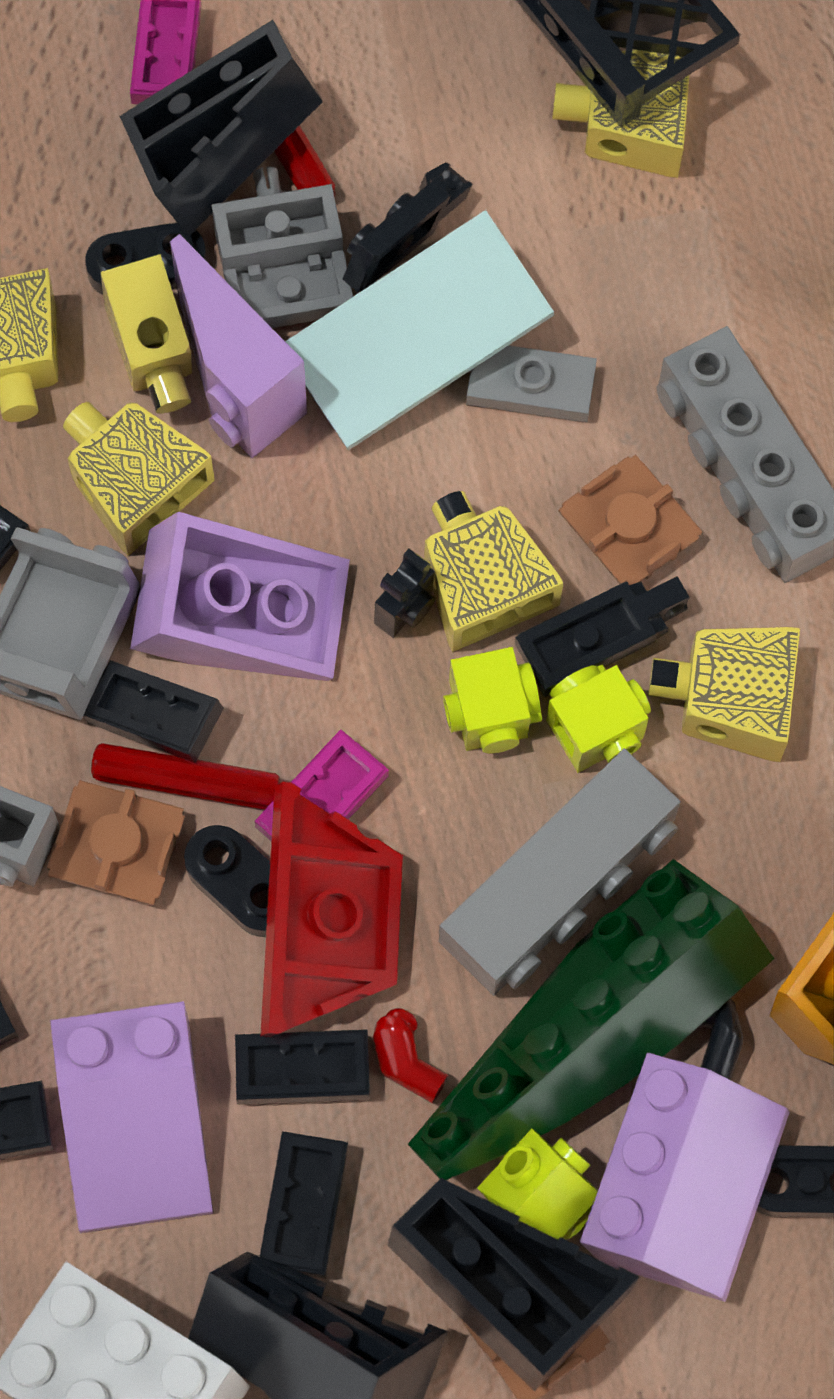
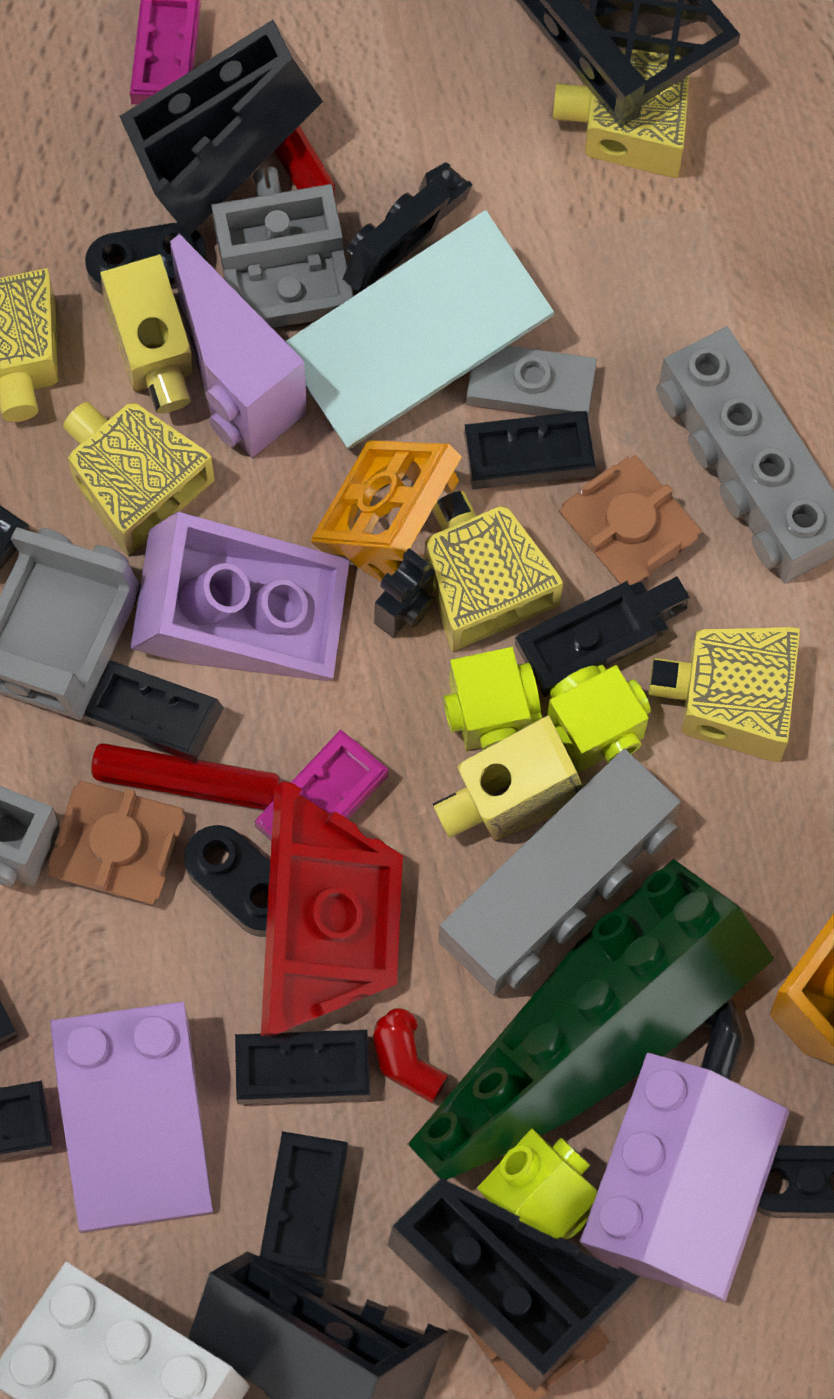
none -> light orange piece [310,440,462,581]
none -> light yellow torso [432,715,583,840]
none -> black plate [464,410,596,489]

